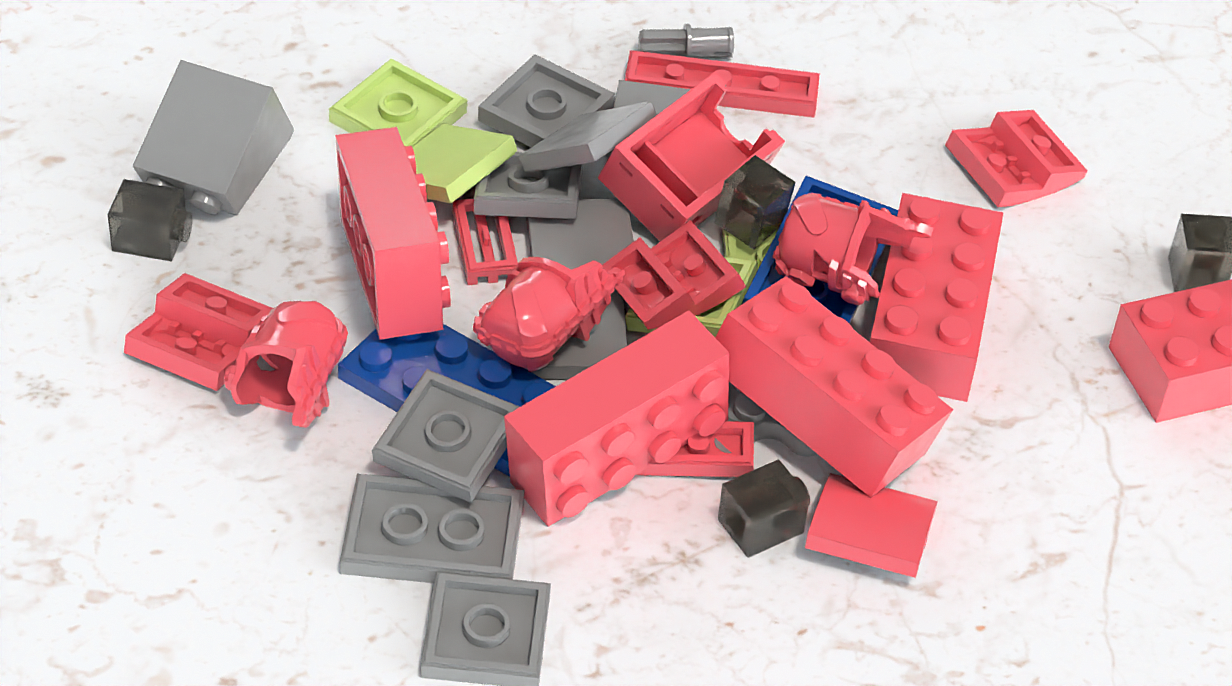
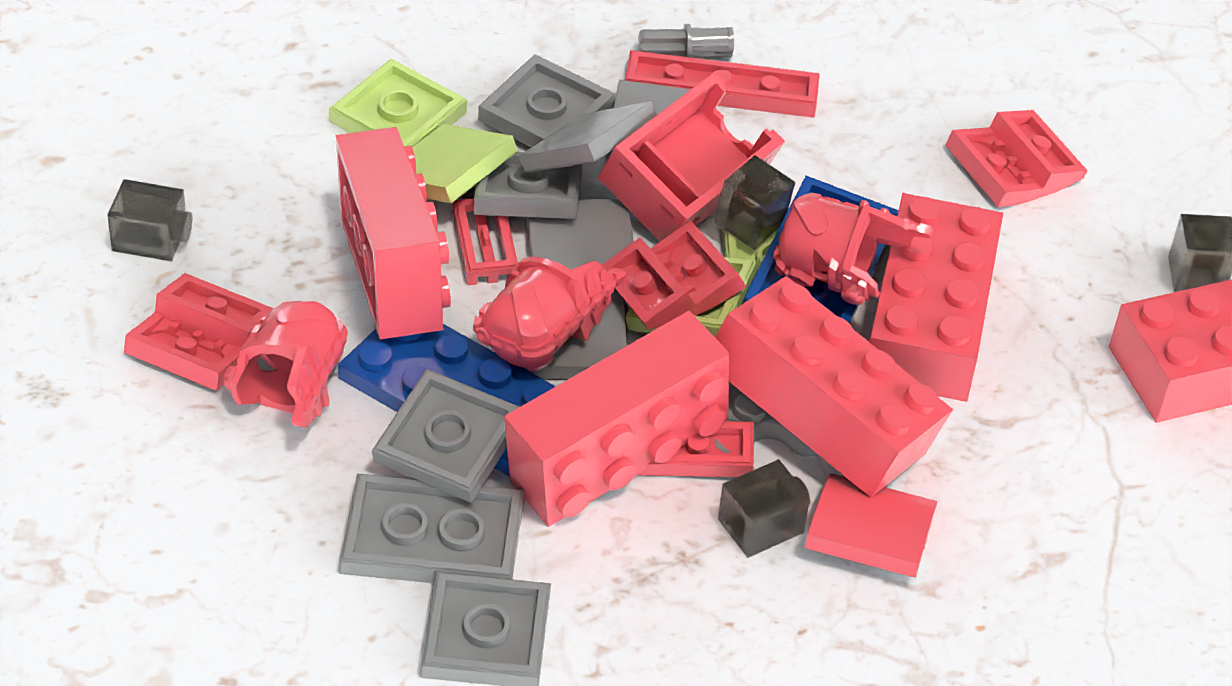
light grey slope [132,60,294,215] -> none

